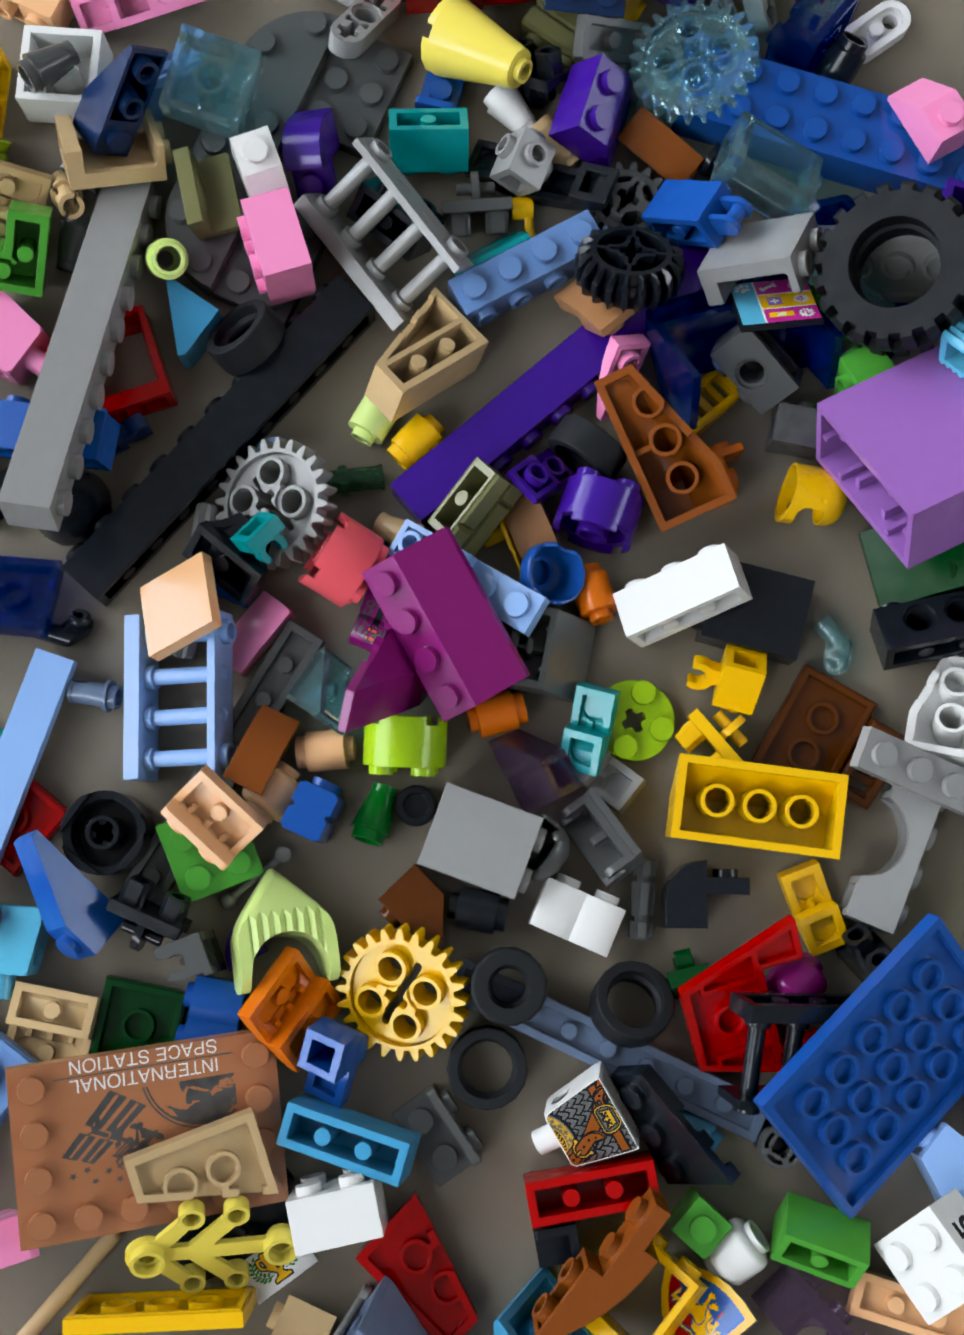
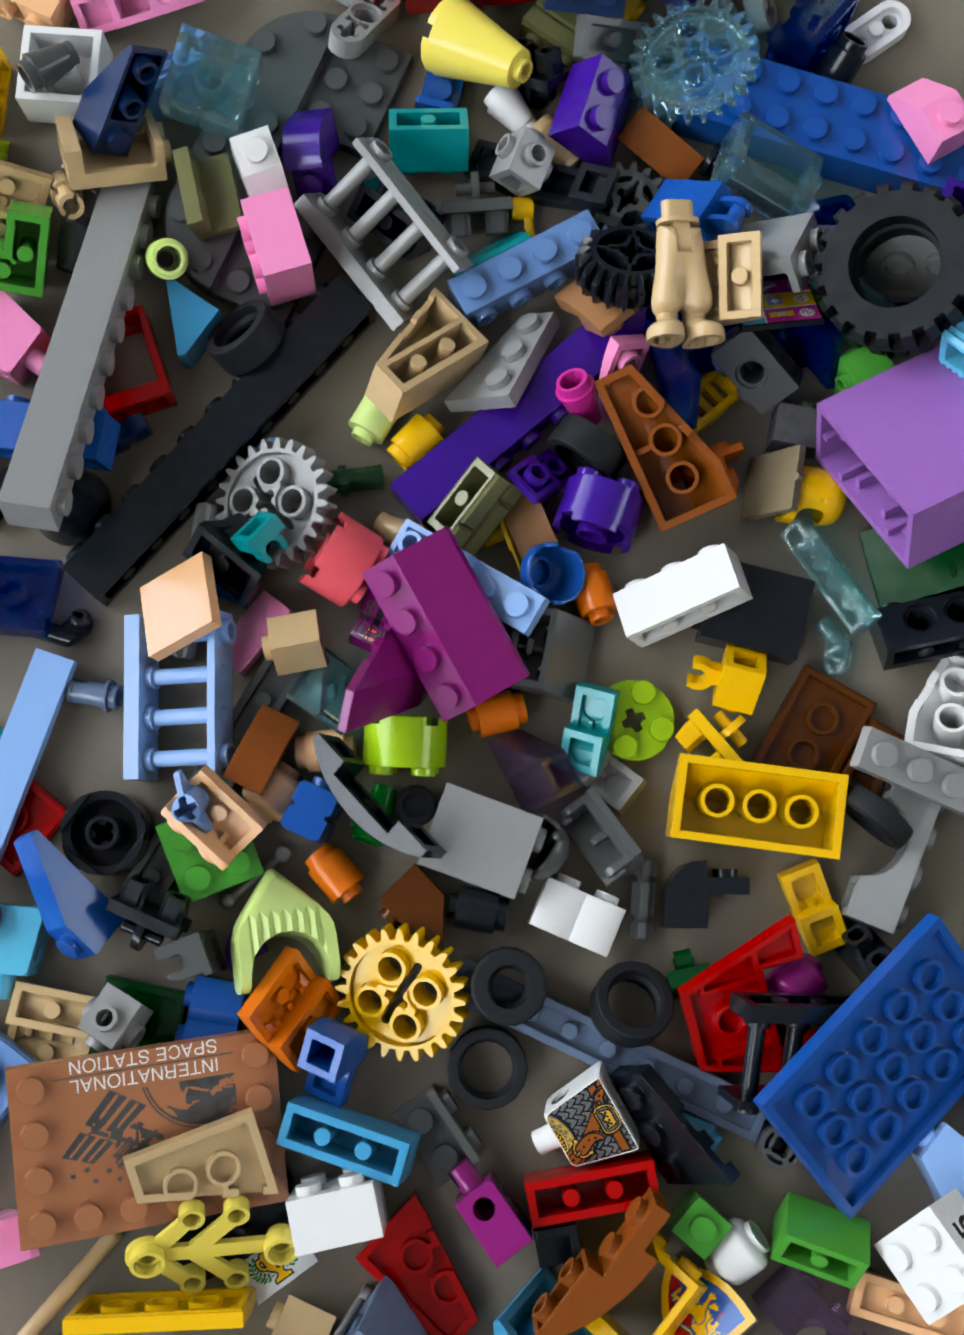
none -> light grey brick [77,982,153,1052]
none -> medium blue piece [171,769,214,833]
none -> tan brick [261,609,327,676]
none -> orange brick [304,841,365,905]
none -> slope [313,733,447,859]
none -> light grey wing [444,311,561,413]
none -> magenta torso [447,1157,533,1268]
none -> dark pink cone [555,368,601,425]
none -> tan piece [646,199,726,349]
none -> tan slope [682,230,763,326]
none -> dark tan piece [742,444,806,522]
none -> clear light blue piece [780,518,882,634]
none -> black tyre [845,785,913,850]

